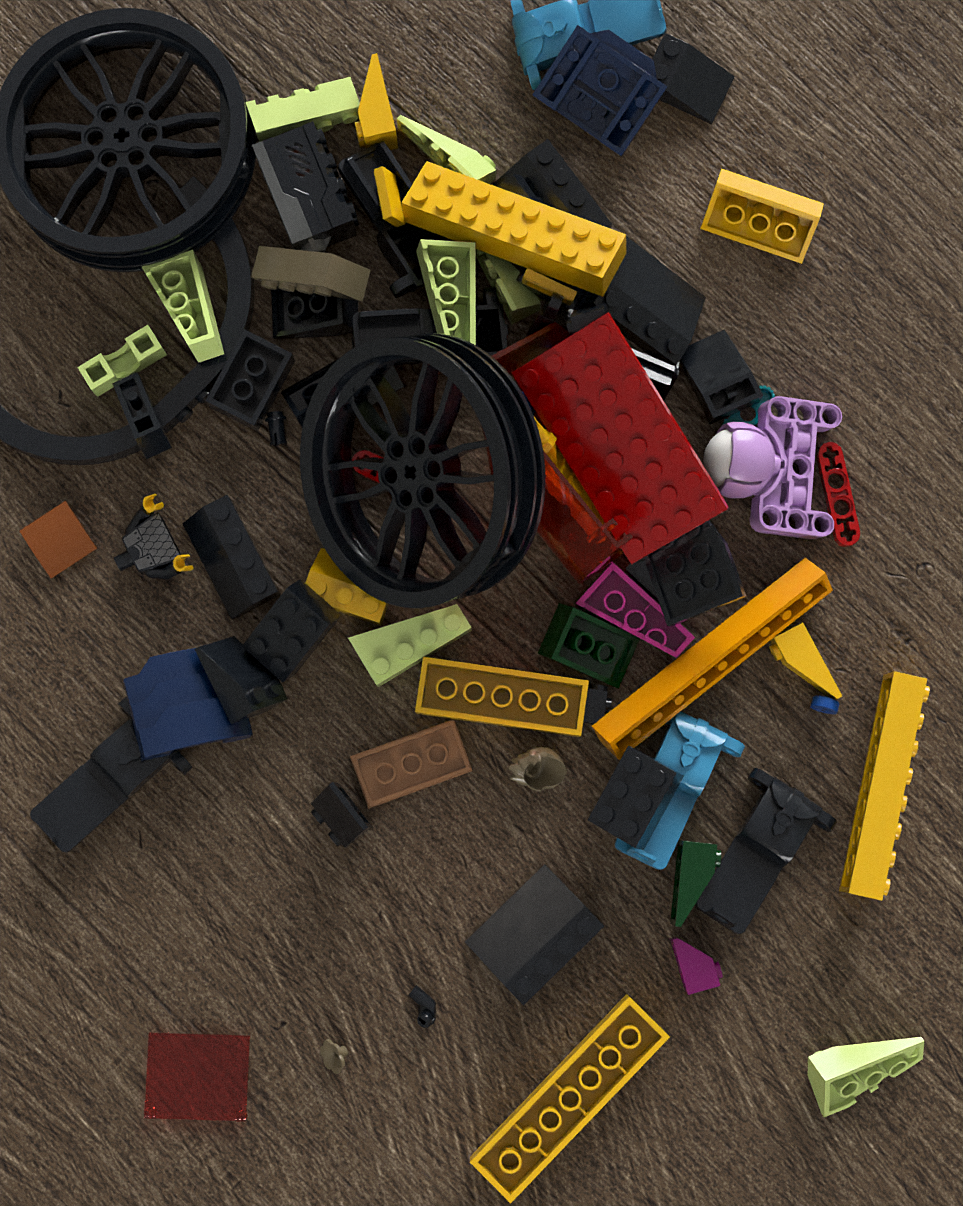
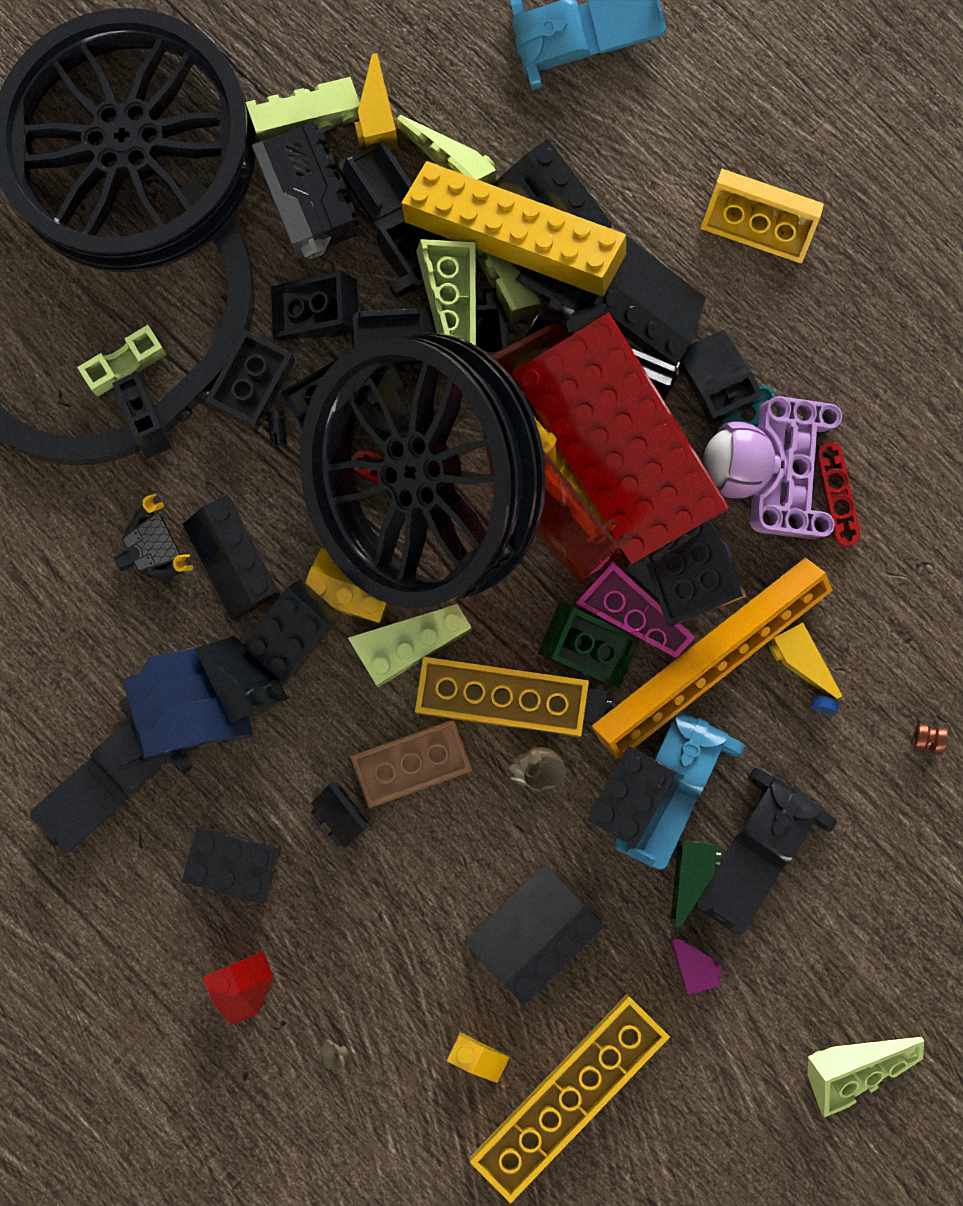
dark orange slope [19,500,97,578] -> none
yellowish green wedge [142,250,224,363] -> none
clear red piece [144,1032,250,1122] -> none
dark tan wedge [251,246,371,302] -> none
yellow tile [374,166,405,227] -> none
black arm [408,985,436,1028] -> none
yellow tile [521,268,577,306] -> none
dark blue slope [532,25,667,156] -> none
black slope [652,33,735,124] -> none
yellow brick [839,671,930,901] -> none
none -> black brick [182,827,281,904]
none -> red slope [203,951,274,1025]
none -> yellow slope [447,1032,510,1083]
none -> copper wheel [912,723,947,755]

